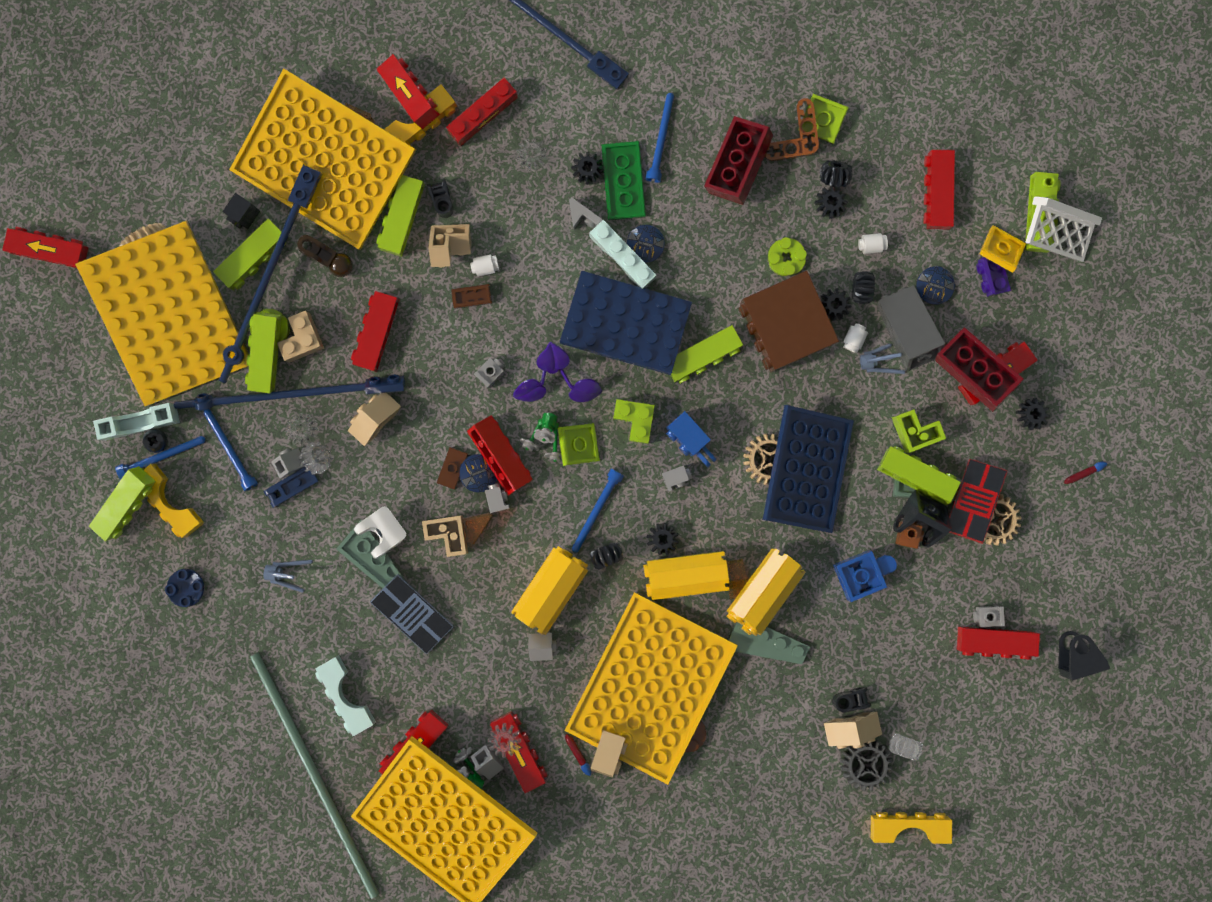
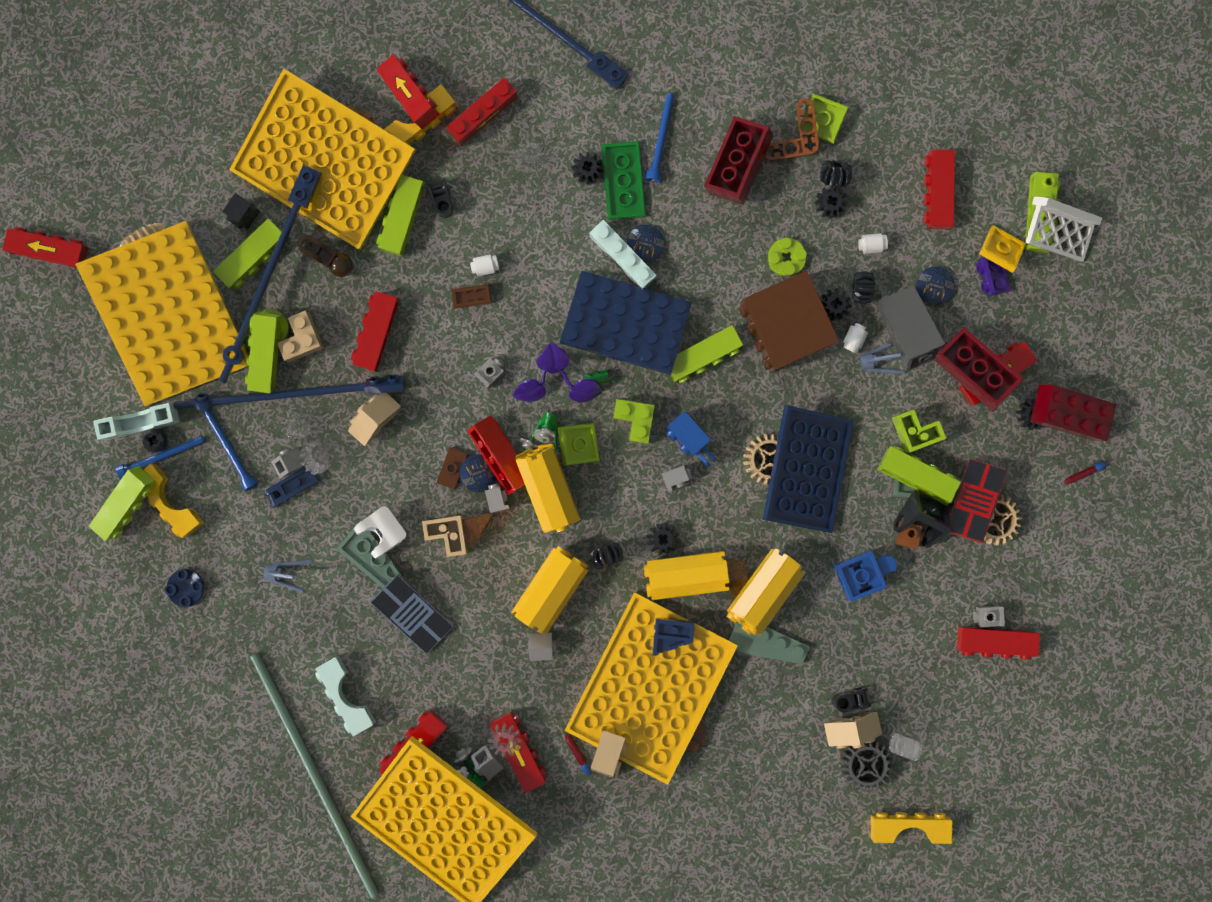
tan brick [429,224,471,268] -> none
light grey slope [569,197,602,230] -> none
blue piece [572,469,624,553] -> none
black hose [1058,631,1110,680] -> none
none -> yellow brick [516,443,581,533]
none -> green pin [584,369,609,384]
none -> dark blue wing [652,617,695,656]
none -> dark red brick [1030,384,1116,442]

